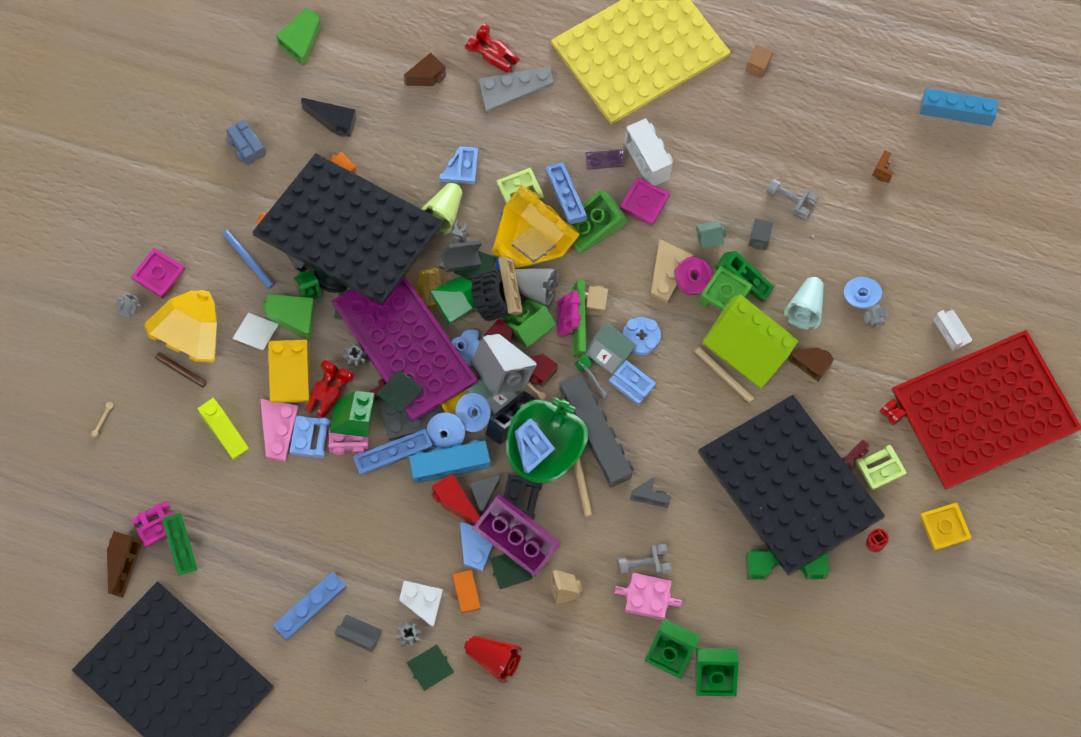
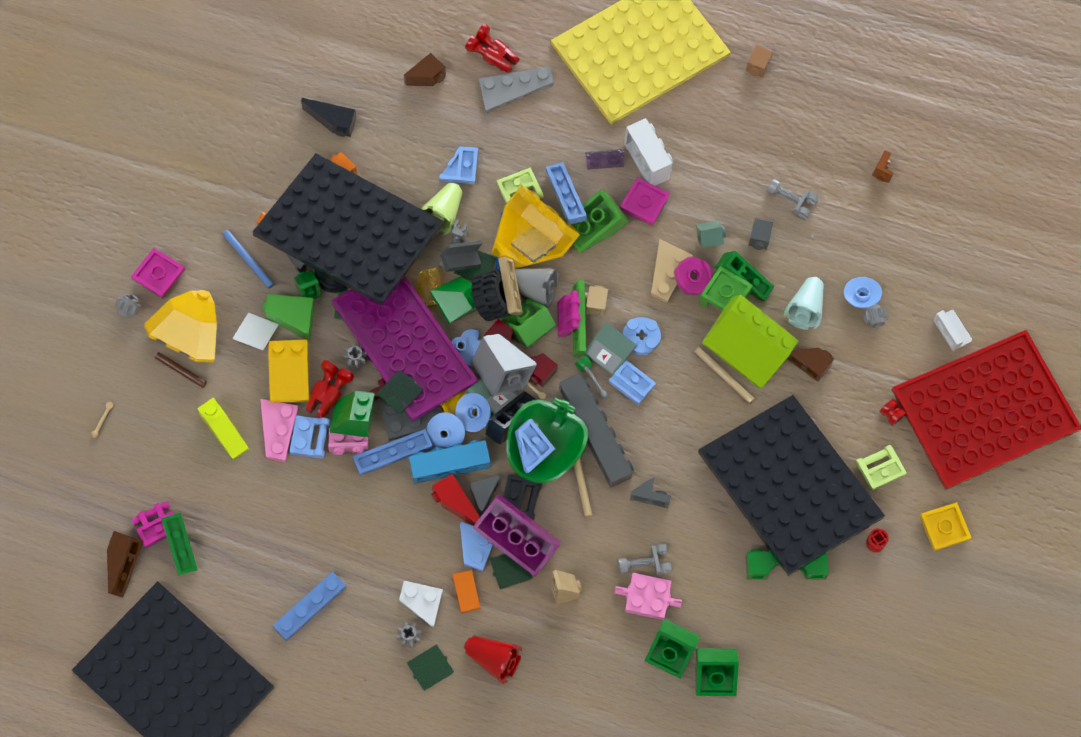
sand blue brick [226,120,266,165] -> none
bright green slope [276,8,321,66] -> none
dark grey panel [335,615,382,652] -> none
dark red plate [842,439,870,470] -> none
dark azure brick [919,88,998,126] -> none

